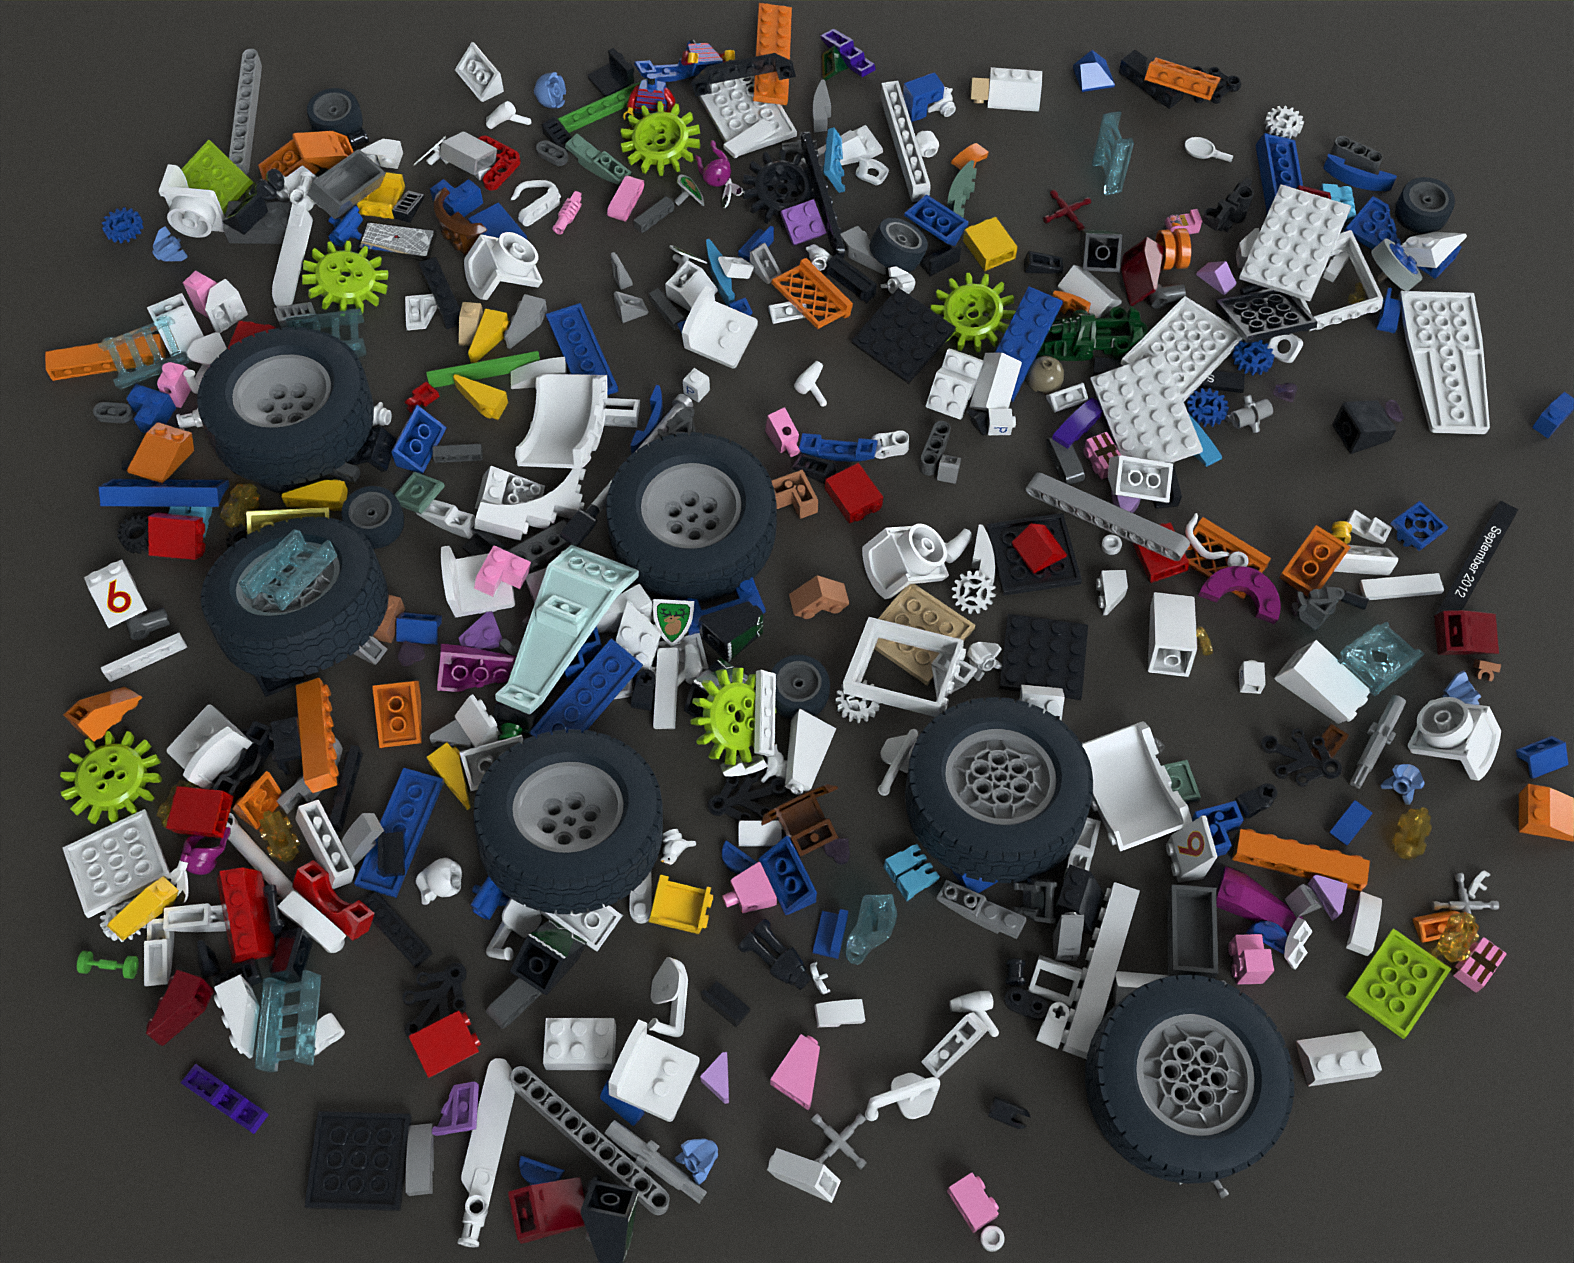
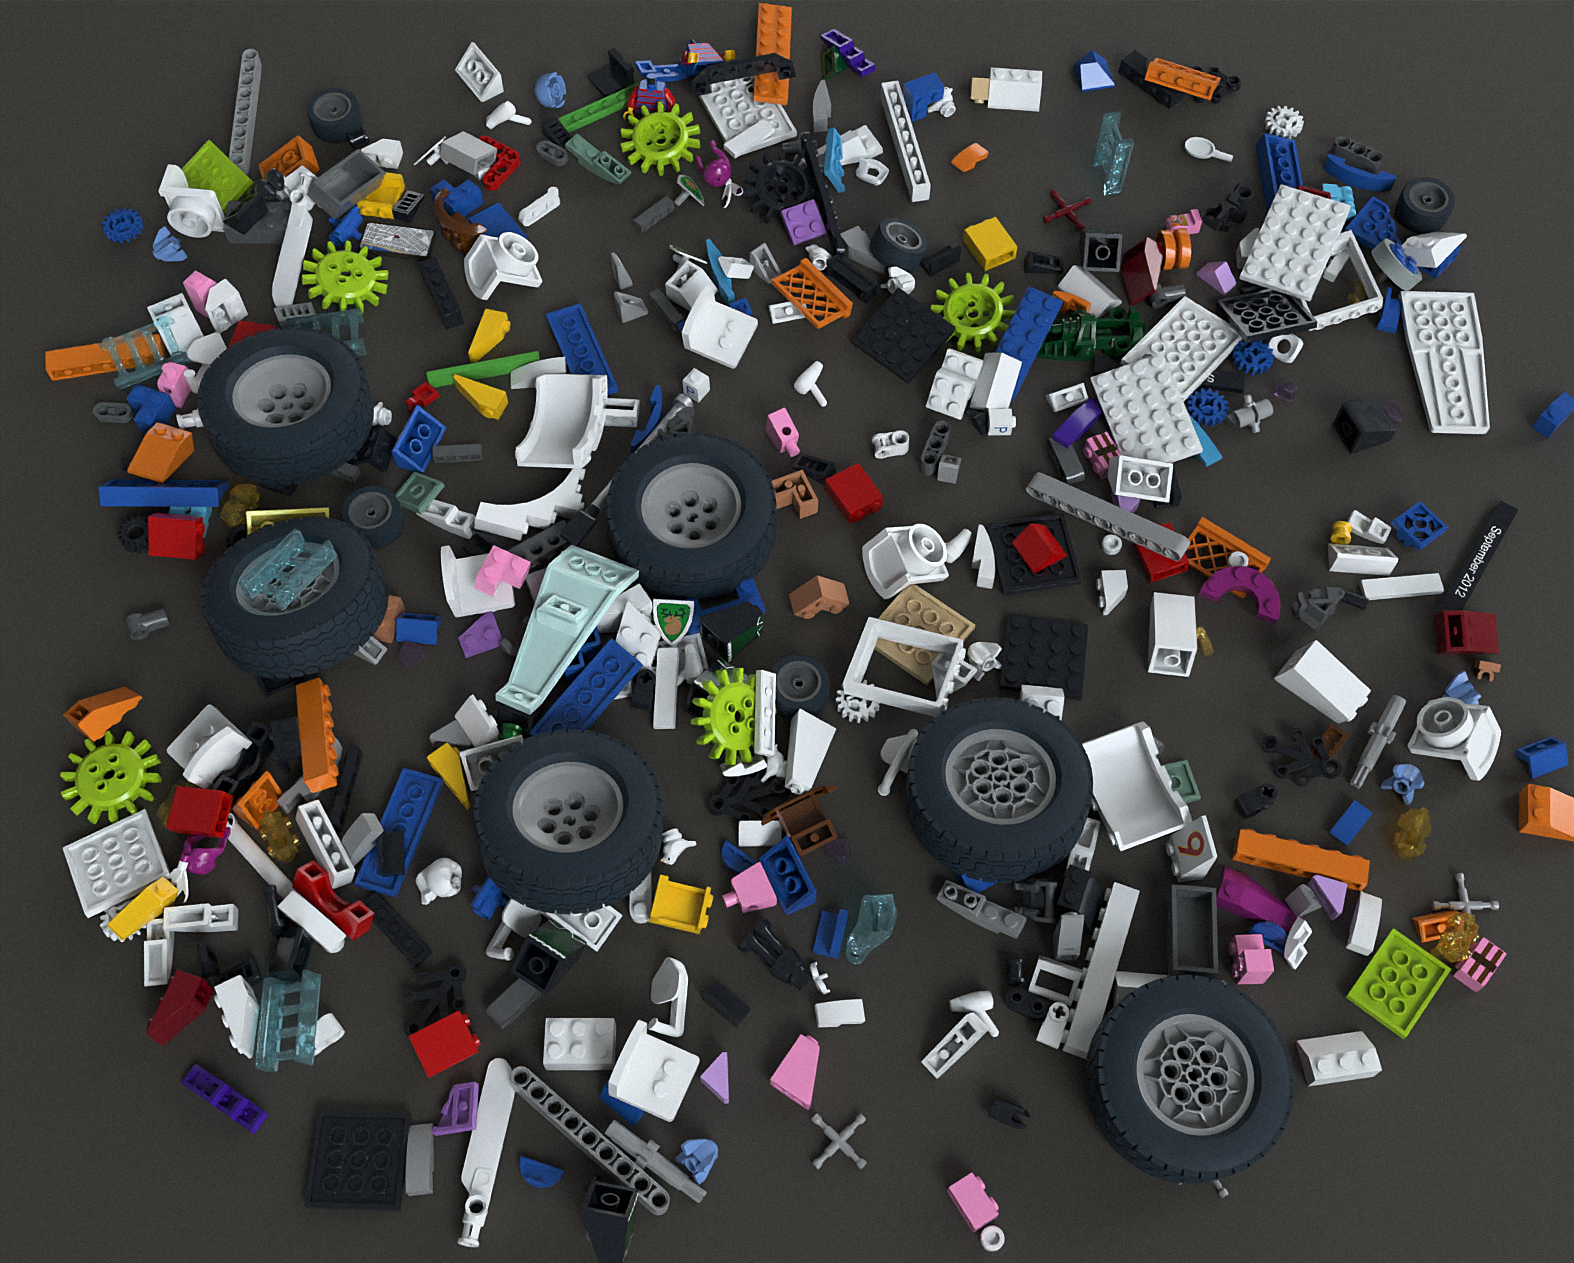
bright green wheel [77,951,139,979] -> none
white slope [84,559,147,628] -> none
white tile [101,633,187,682] -> none
red slope [217,867,276,964] -> none
yellow slope [282,479,348,511] -> none
orange slope [292,131,354,169] -> none
orange slope [373,681,422,748] -> none
white wing [405,294,438,330] -> none
magenta wedge [437,644,517,692] -> none
tan slope [459,302,483,346] -> none
white slope [475,466,545,509] -> none
light grey slope [504,294,547,349] -> none
dark red slope [508,1177,585,1244] -> none
white animal [511,180,561,200] -> none
bright pink hinge [553,191,582,234] -> none
bright pink beam [607,175,644,221] -> none
blue panel [738,226,774,262] -> none
white slope [767,1148,841,1203] -> none
blue slope [799,433,878,462] -> none
white piece [865,1073,940,1121] -> none
medium azure legs [883,844,940,901] -> none
blue slope [904,195,969,246] -> none
white head [916,131,939,158] -> none
sand green slope [947,160,977,218] -> none
white gear [952,570,996,614] -> none
dark tan cylinder [1026,356,1064,394] -> none
white animal [1185,513,1230,560] -> none
blue brick [1192,801,1244,857] -> none
white brick [1239,660,1265,694] -> none
orange slope [1279,525,1351,597] -> none
clear light blue fence [1338,621,1425,696] -> none
white piece [1467,870,1491,899] -> none

